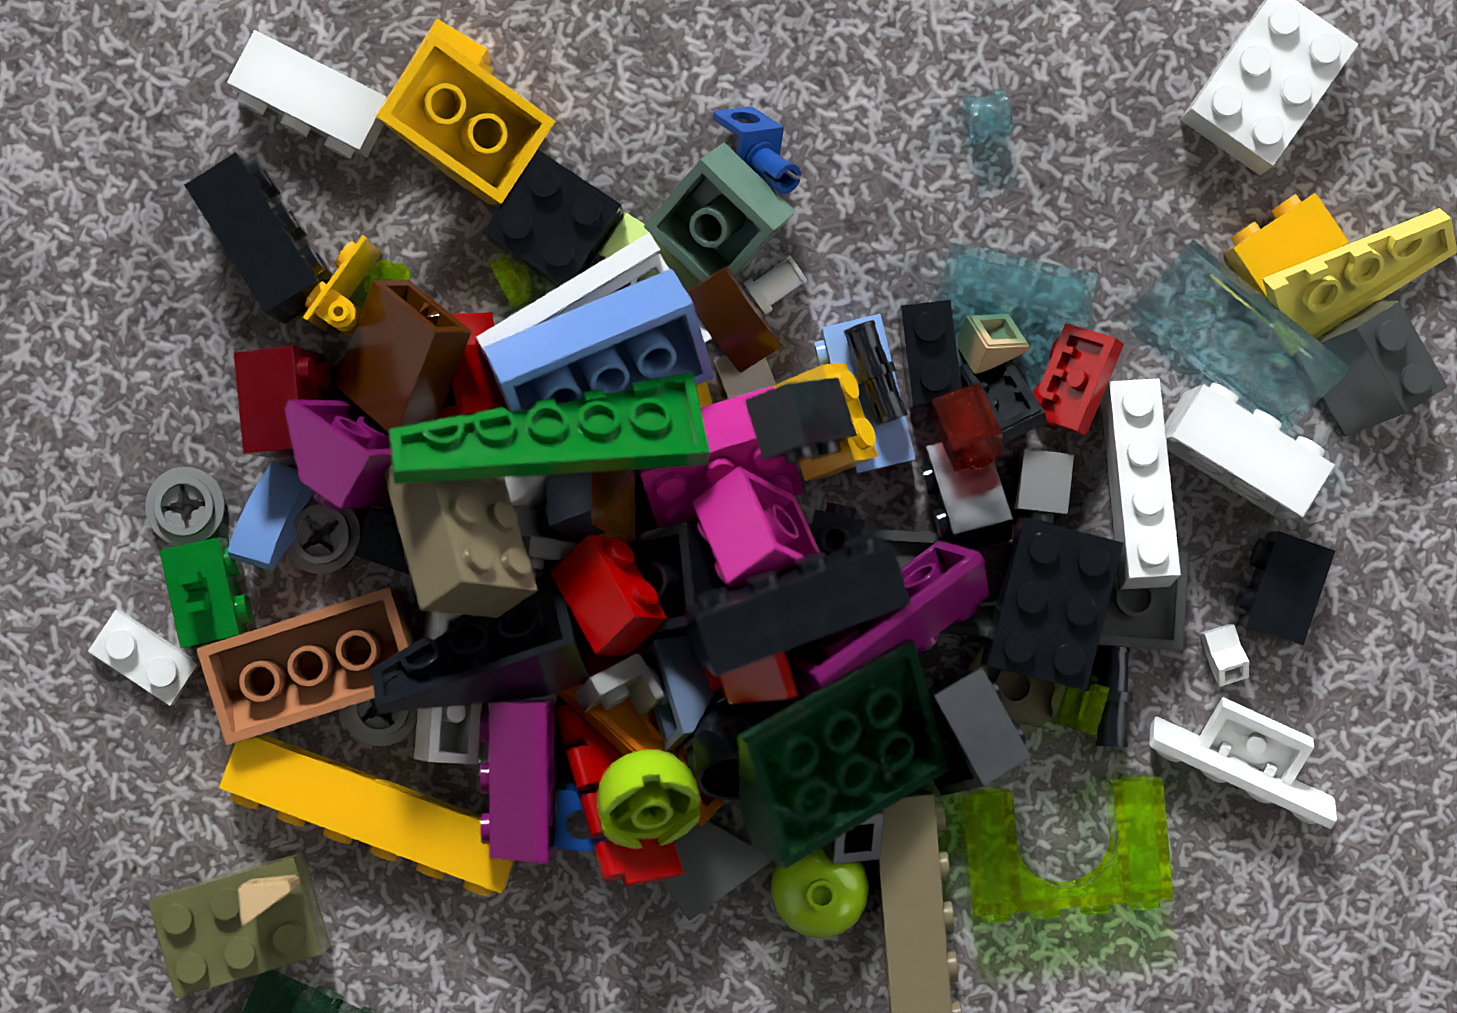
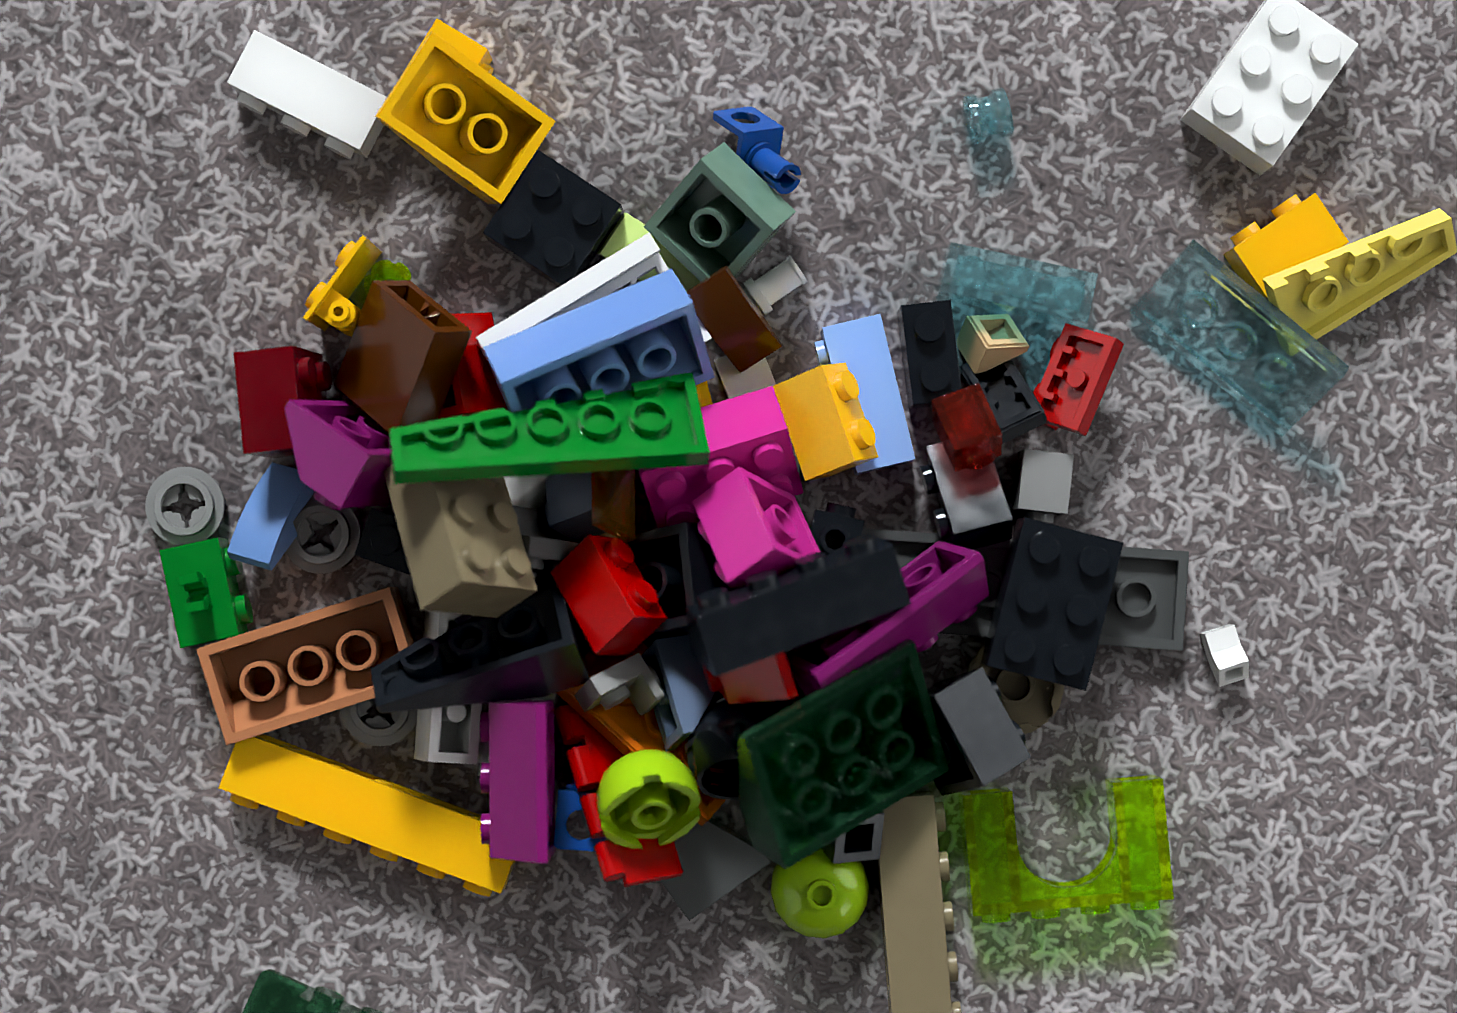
white plate [88,610,201,706] -> none
olive brick [147,851,331,998] -> none
black brick [184,152,333,324] -> none
tan slope [238,875,300,925] -> none
clear neon green plate [489,255,537,313] -> none
black brick [744,377,857,465] -> none
black pin [843,320,908,426] -> none
clear neon green tile [1056,682,1110,736] -> none
black pin [1093,646,1133,747] -> none
white brick [1101,378,1181,590] -> none
white bracket [1149,697,1337,829] -> none
white brick [1164,383,1335,520] -> none
black brick [1234,531,1335,645] -> none
dark grey slope [1294,301,1448,436] -> none

